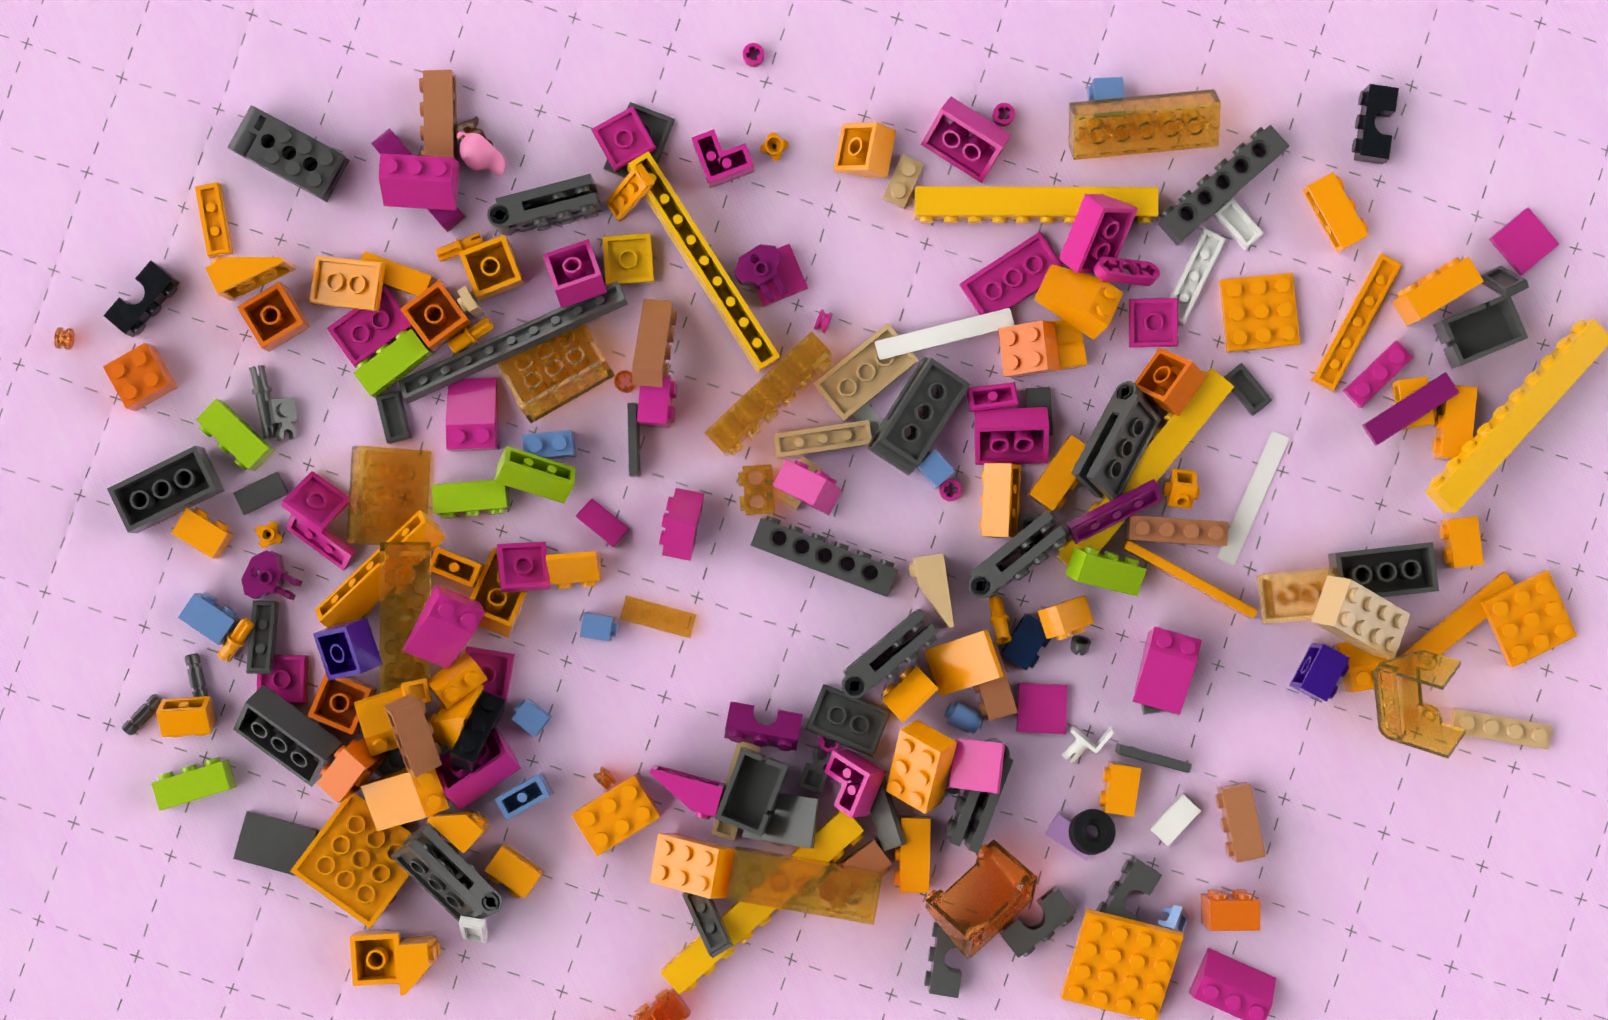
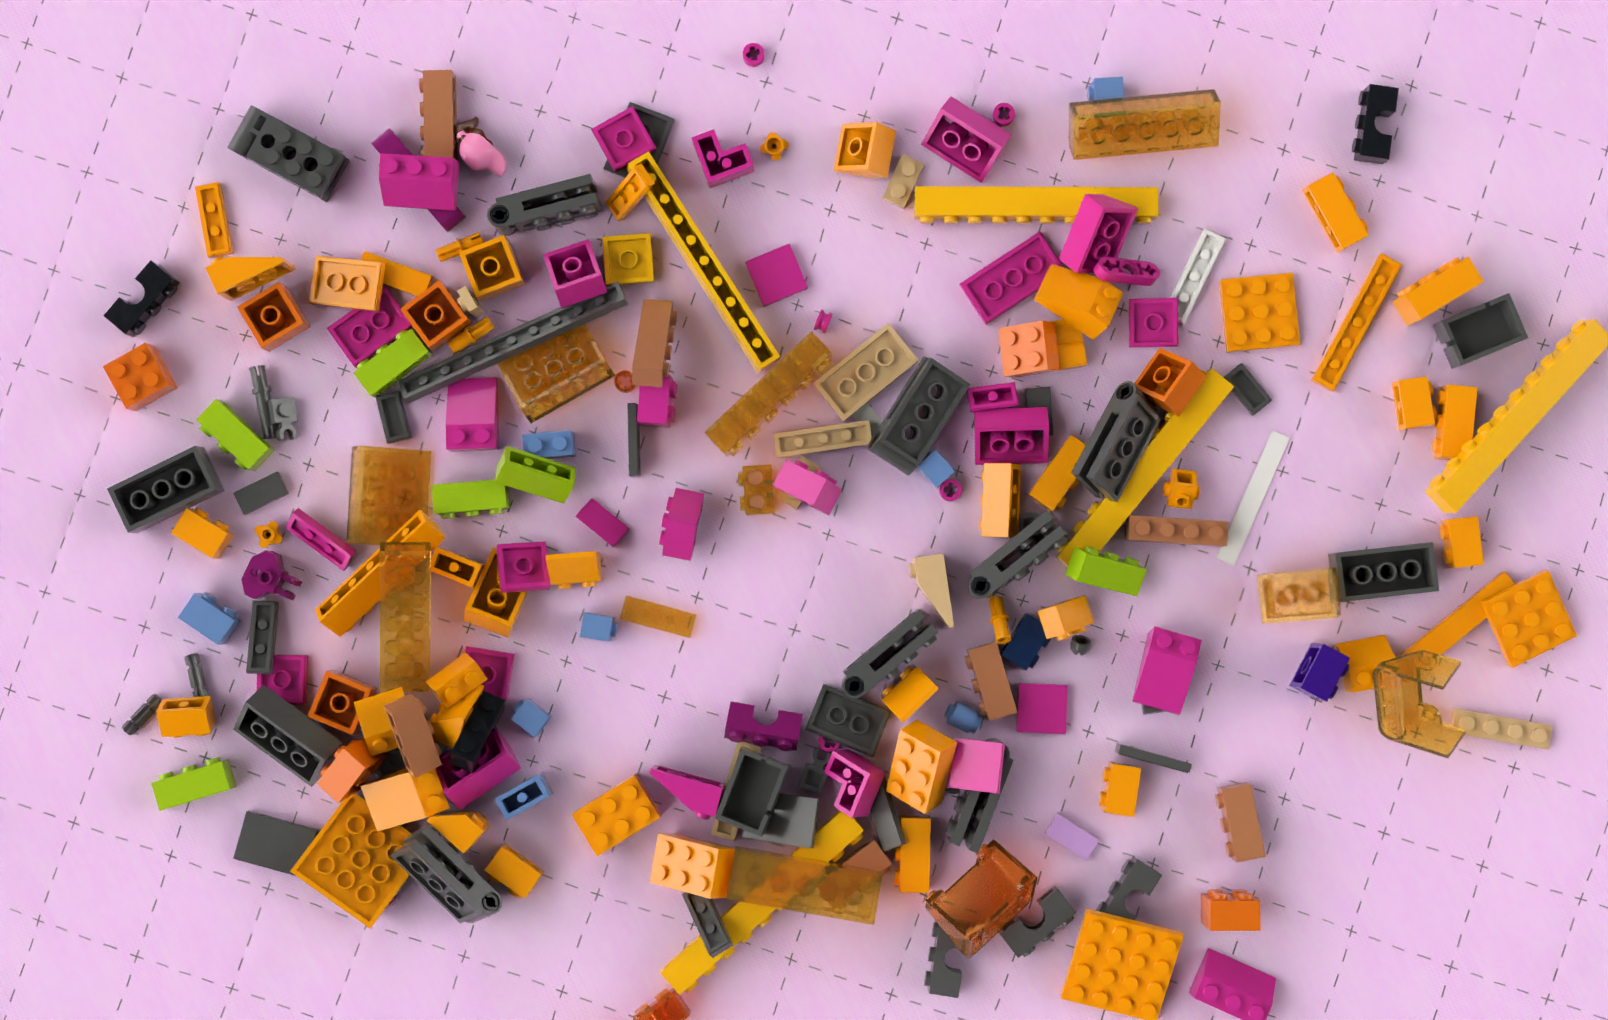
clear orange bush [54,327,75,350] -> none
light orange axle [217,618,254,662] -> none
dark pink plate [281,471,351,534] -> none
dark purple brick [313,617,383,680] -> none
light orange slope [350,930,400,986] -> none
light orange slope [397,935,441,995] -> none
light orange tile [401,678,432,704] -> none
dark pink slope [403,584,485,669] -> none
white tile [459,916,488,943] -> none
clear orange bush [593,766,617,790] -> none
magenta hinge [734,244,787,303] -> none
dark grey brick [751,516,898,597] -> none
white sticker [875,308,1014,360] -> none
light orange tile [924,629,1004,696] -> none
white bracket [1062,726,1114,765] -> none
magenta tile [1066,479,1163,544] -> none
black tyre [1069,809,1116,855] -> none
light orange tile [1121,540,1258,619] -> none
white tile [1149,794,1201,846] -> none
dark grey brick [1158,124,1289,245] -> none
light blue tile [1158,905,1190,932] -> none
white tile [1213,198,1264,250] -> none
tan brick [1311,575,1410,660] -> none
dark pink plate [1343,340,1414,408] -> none
magenta tile [1362,372,1460,446] -> none
dark grey tile [1481,266,1529,298] -> none
dark pink tile [1489,207,1559,276] -> none

